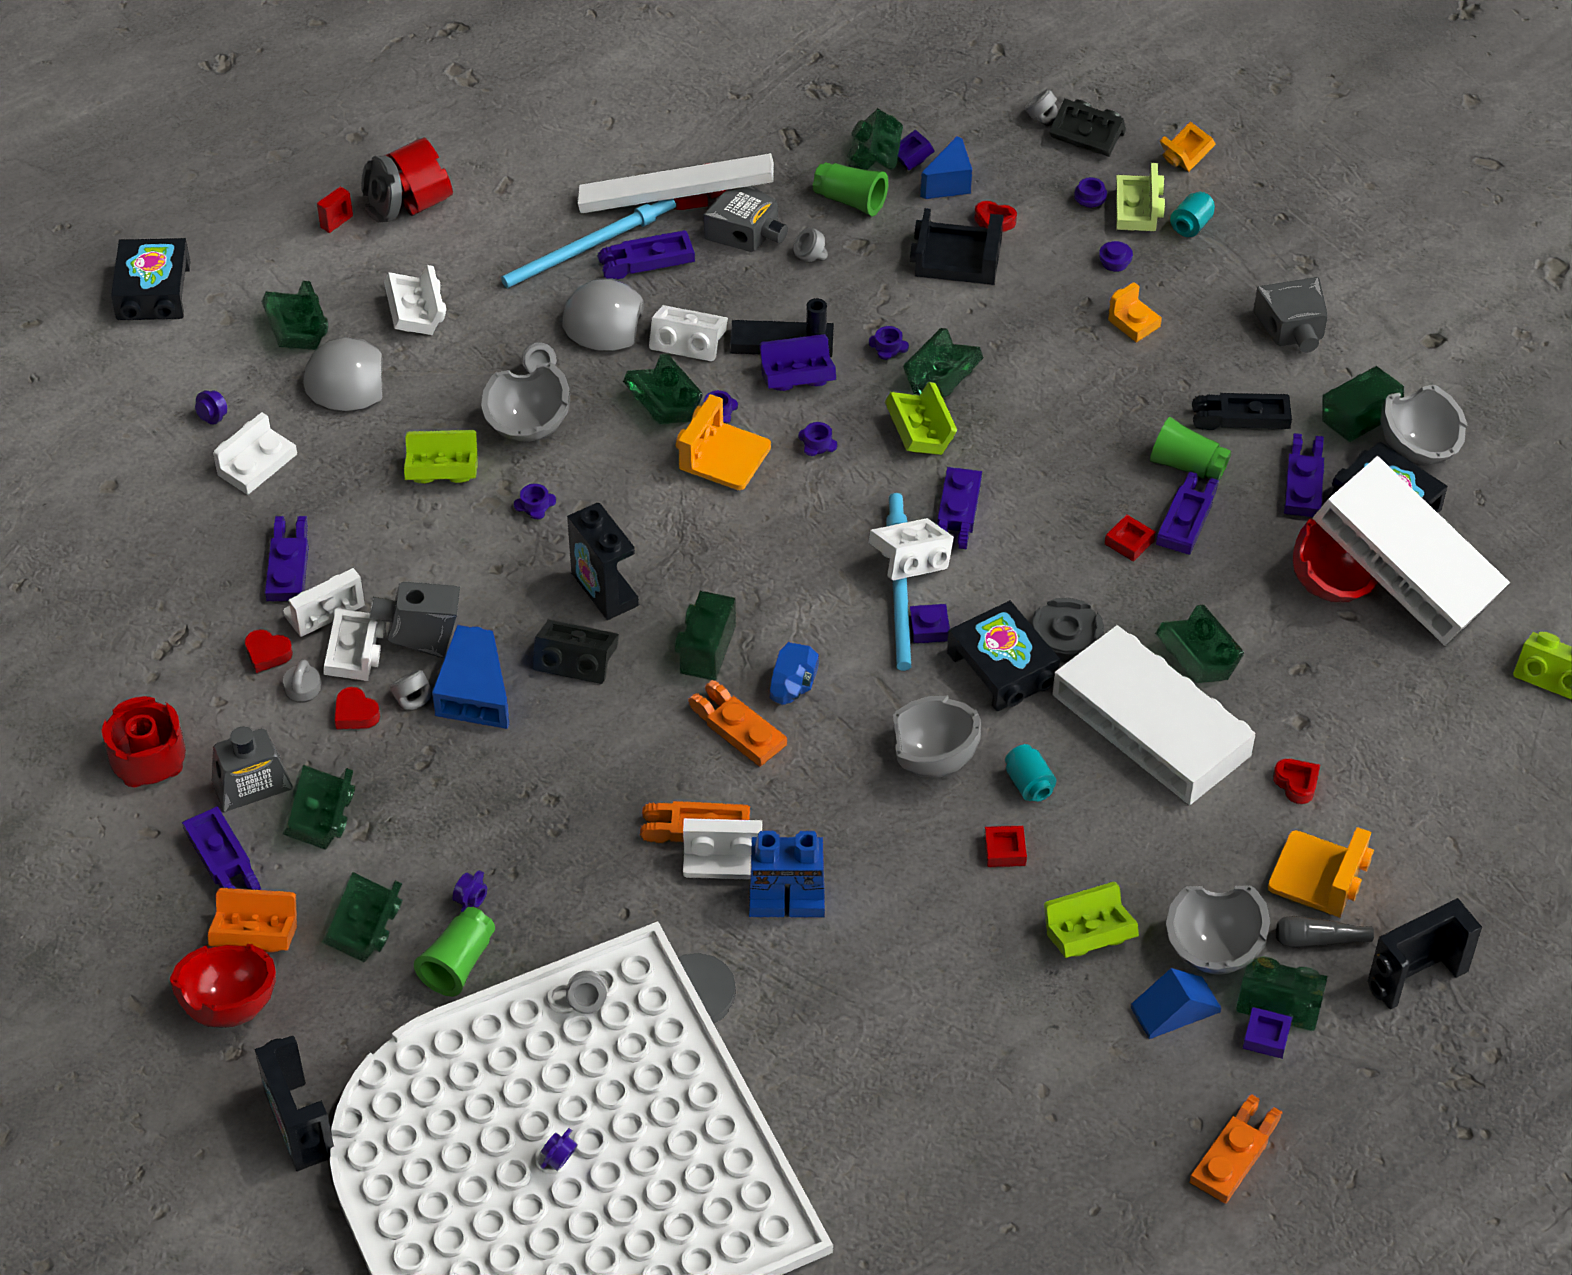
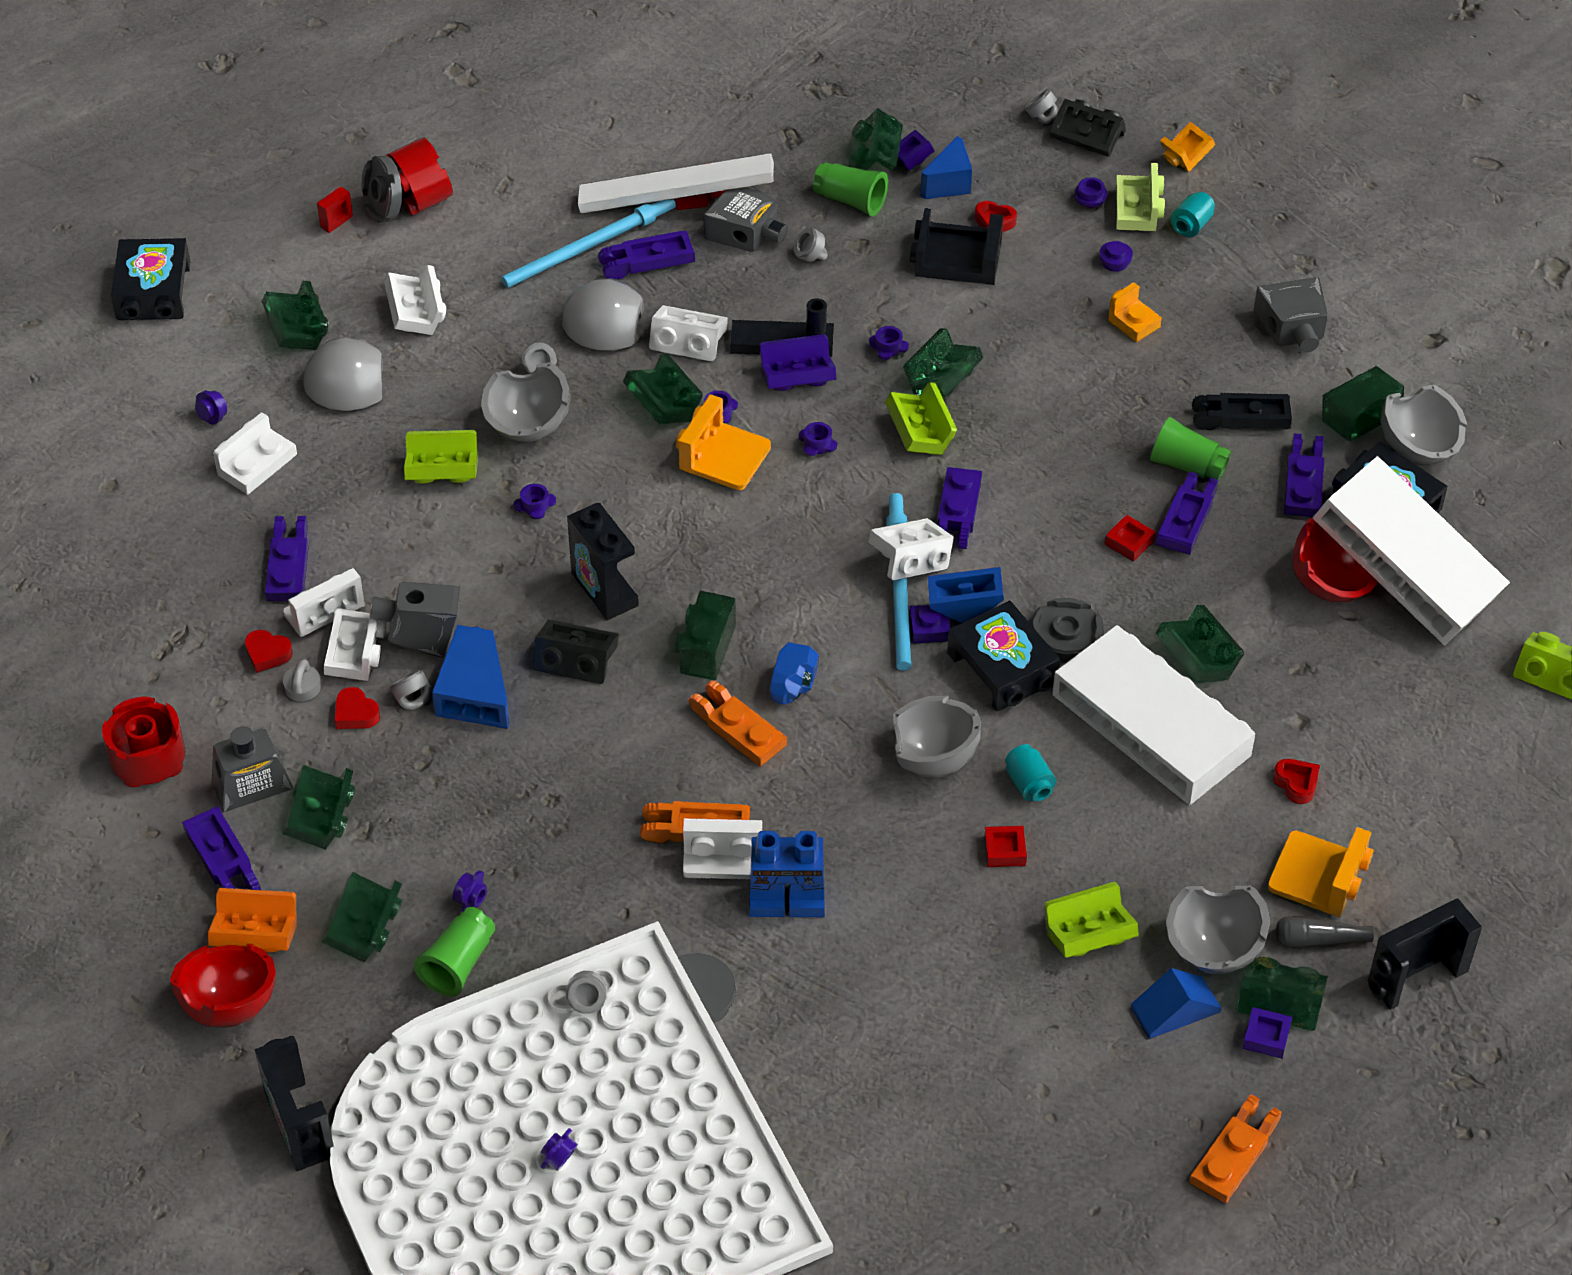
none -> blue slope [928,567,1004,623]

